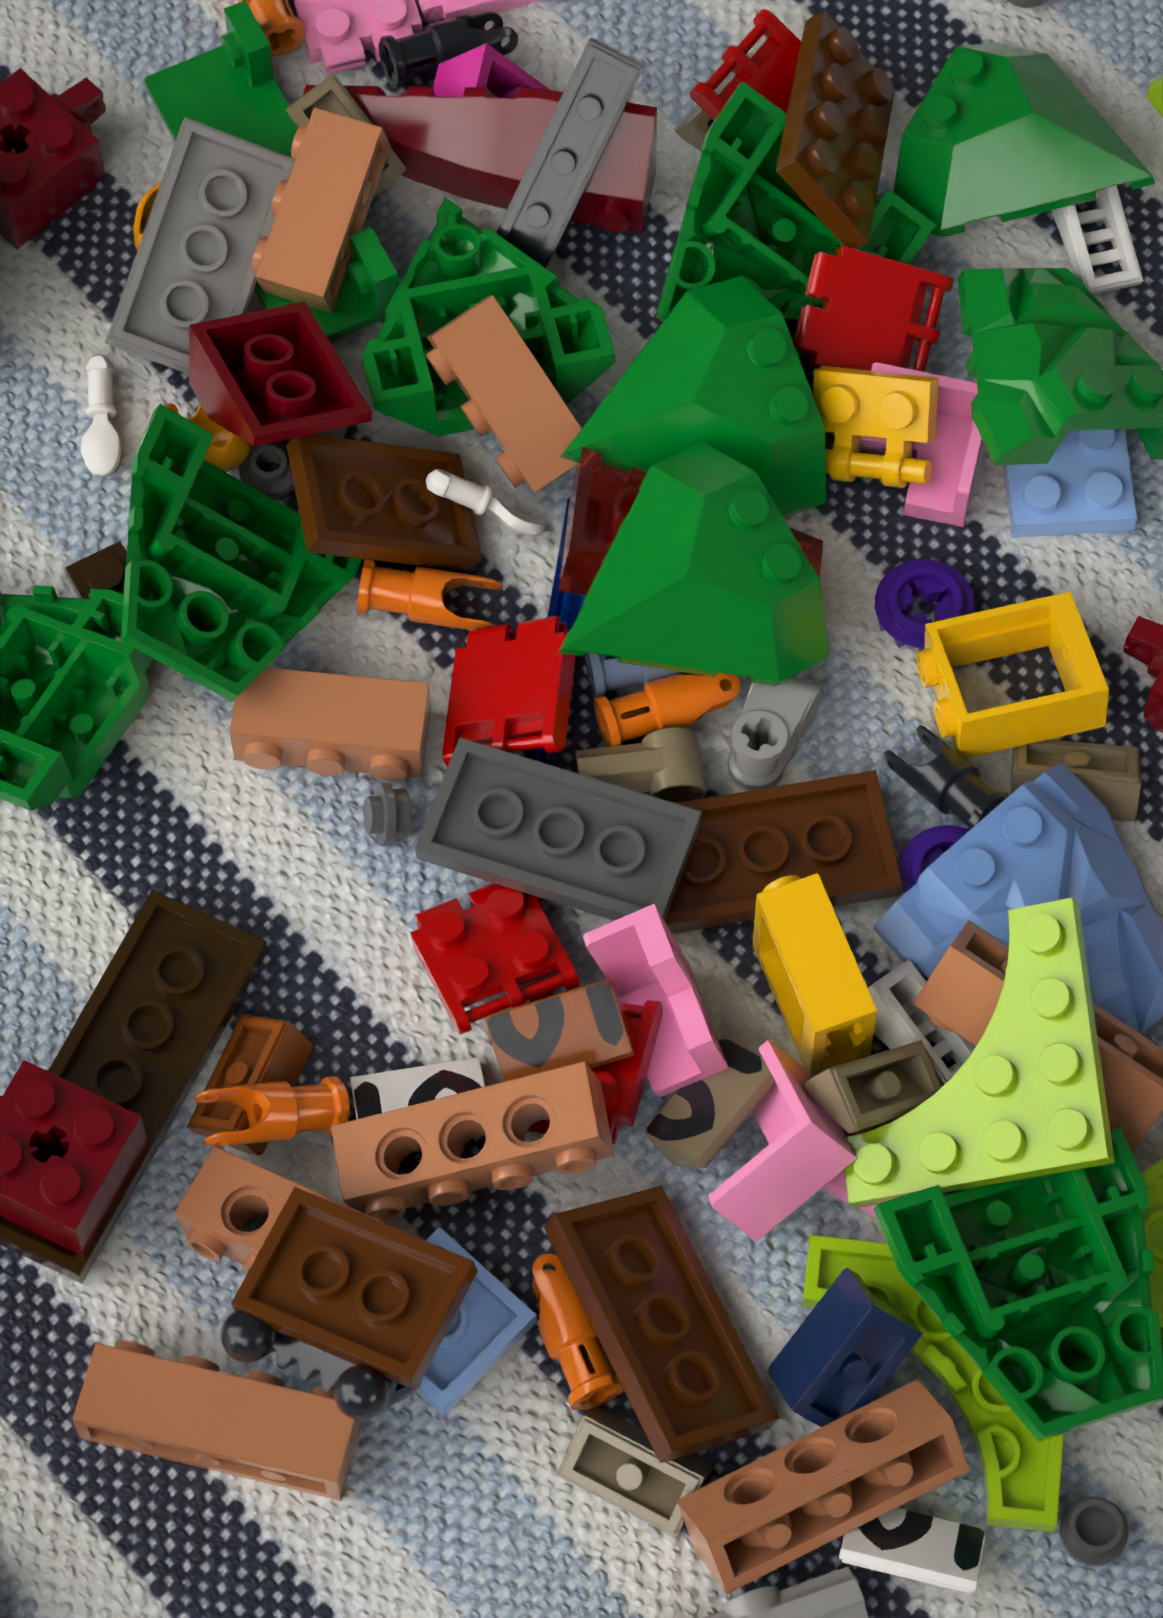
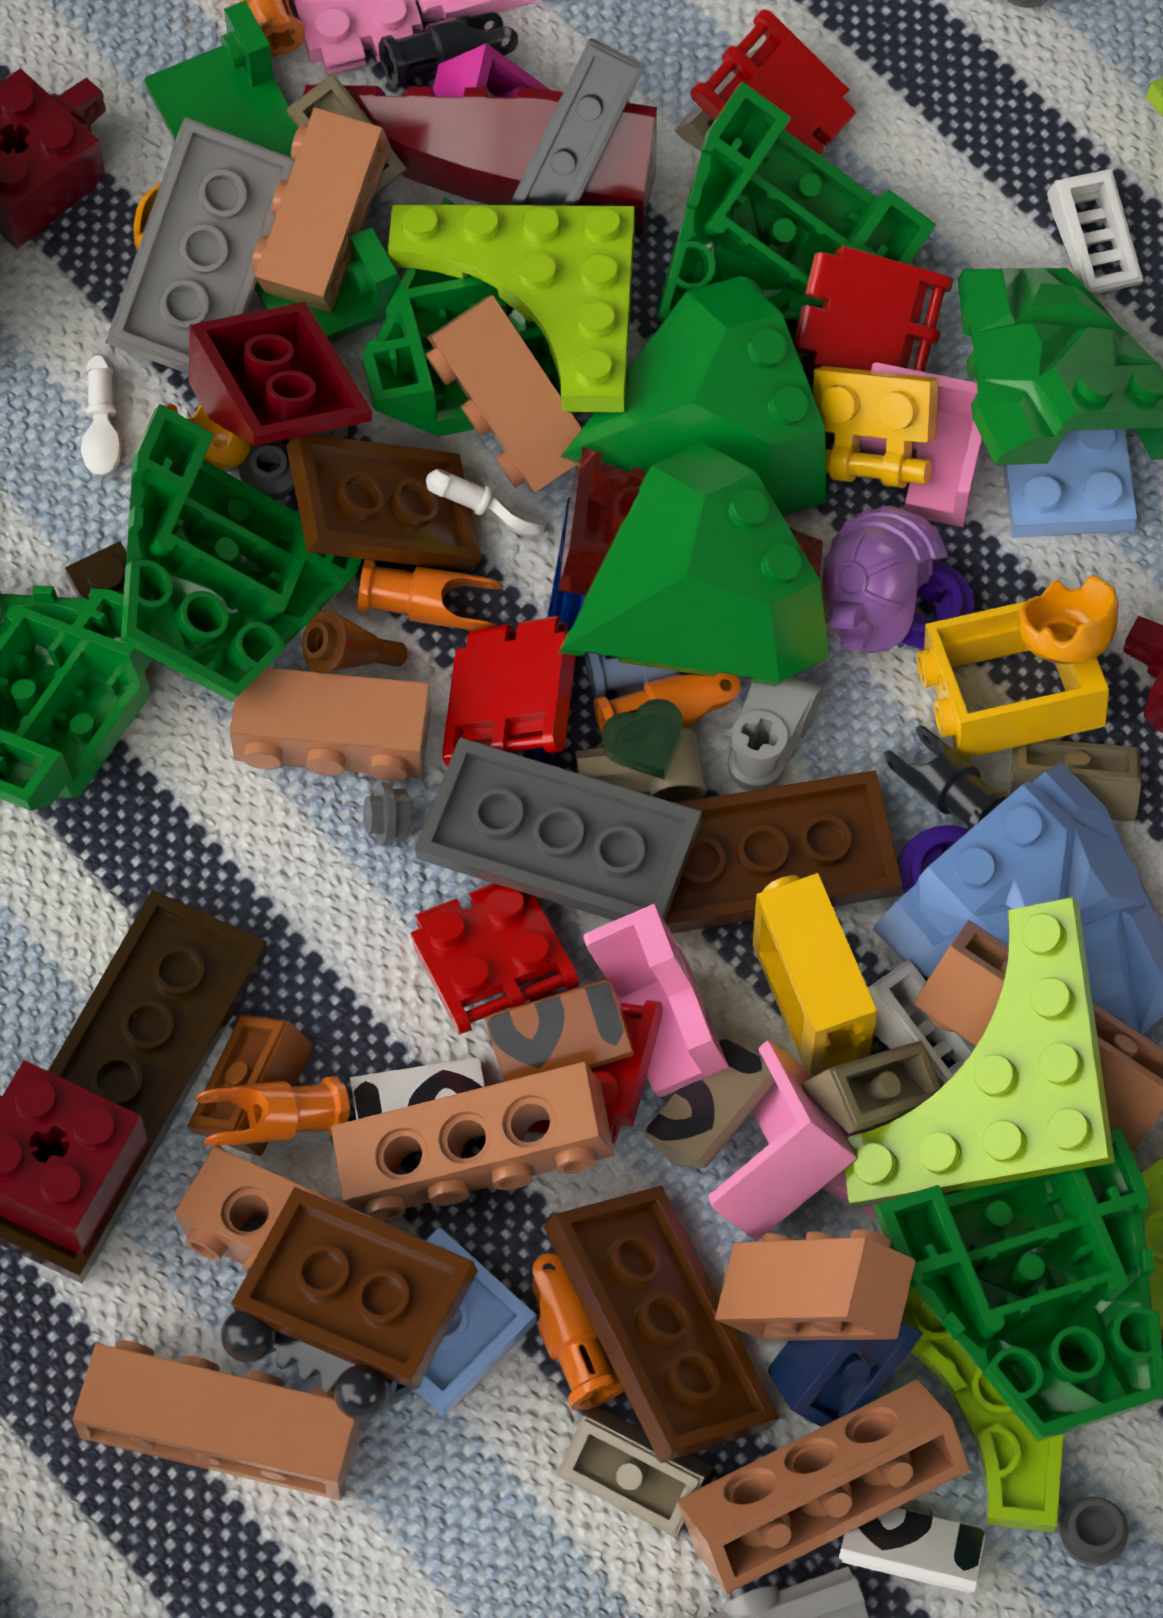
reddish brown plate [776,10,895,249] -> none
green wedge [893,43,1155,237] -> none
none -> reddish brown cone [302,610,407,673]
none -> lime plate [388,204,635,412]
none -> clear green tile [602,699,683,780]
none -> nougat brick [714,1229,916,1341]
none -> medium lavender helmet [822,505,948,653]
none -> light orange hair [1018,575,1119,664]

